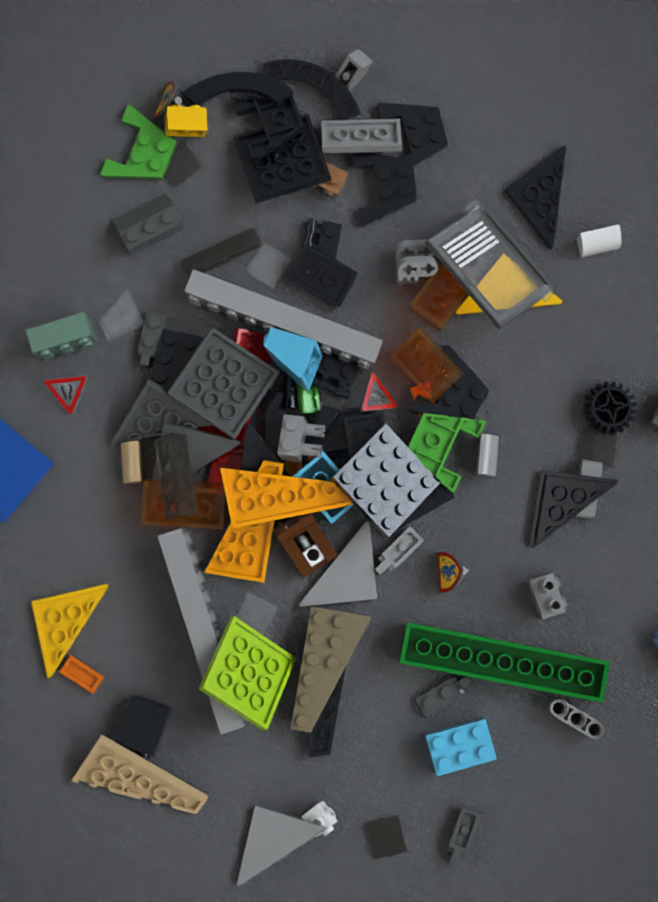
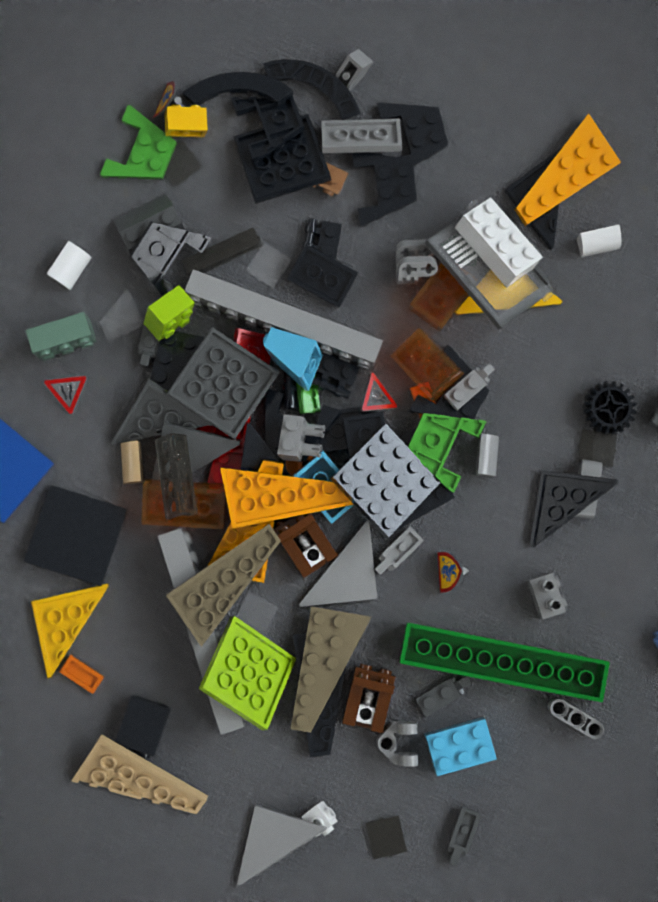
none -> black tile [24,485,128,587]
none -> white brick [47,241,92,290]
none -> wing [129,221,212,297]
none -> lime brick [143,285,195,341]
none -> dark tan wing [166,524,281,647]
none -> reddish brown brick [342,663,396,733]
none -> light grey piece [376,721,418,767]
none -> light grey hinge [444,363,495,411]
none -> white brick [455,197,543,288]
none -> light orange wing [514,113,621,226]

